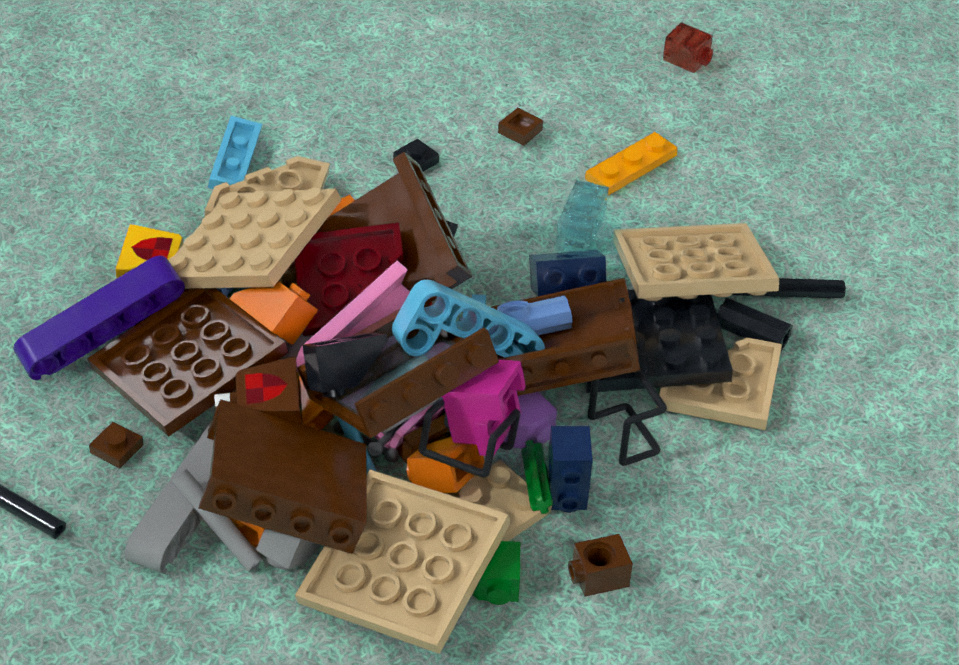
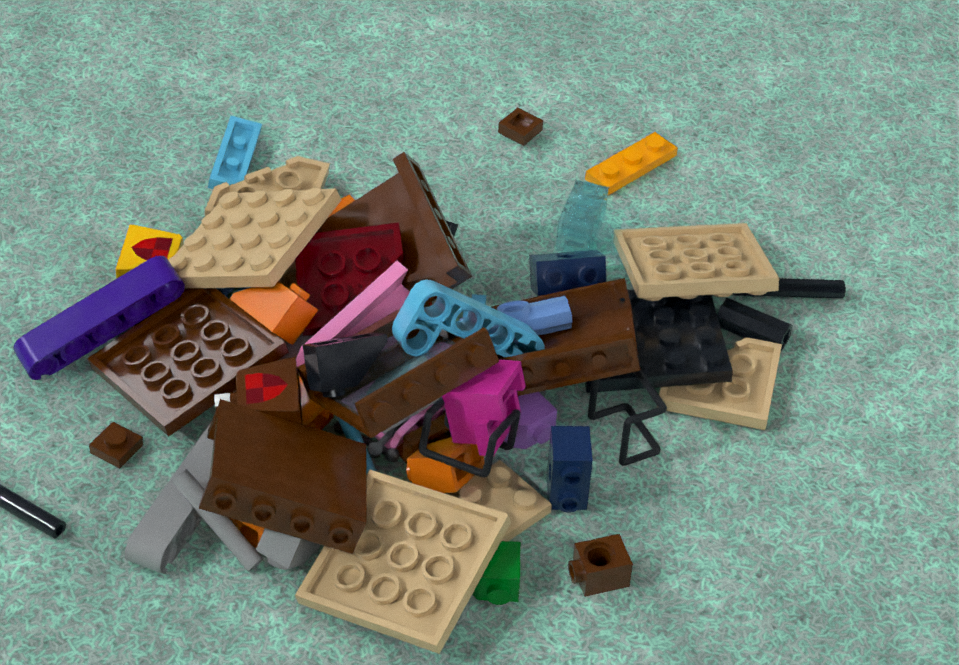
black plate [393,138,439,172] -> none
green axle [521,440,553,514] -> none
clear red brick [663,22,714,73] -> none

